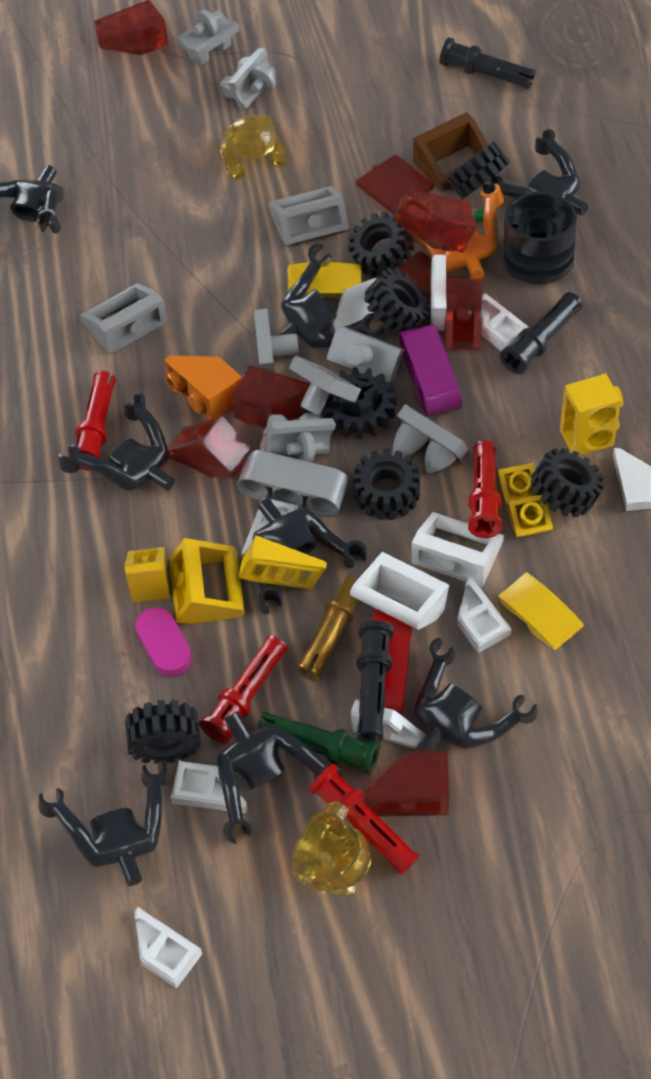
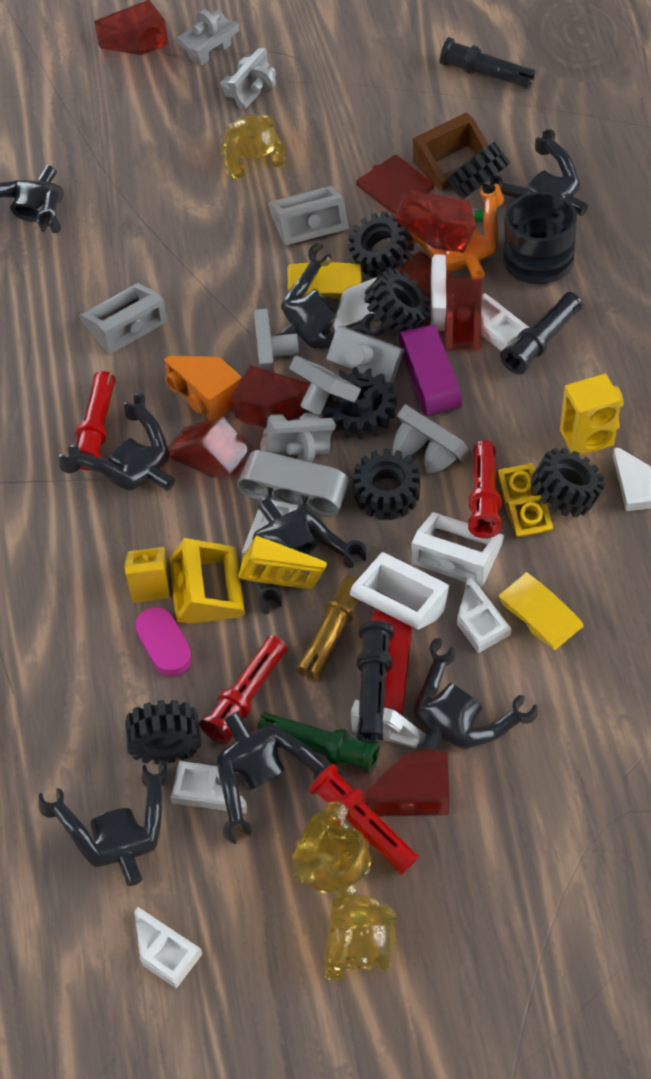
none -> clear yellow helmet [323,891,397,981]

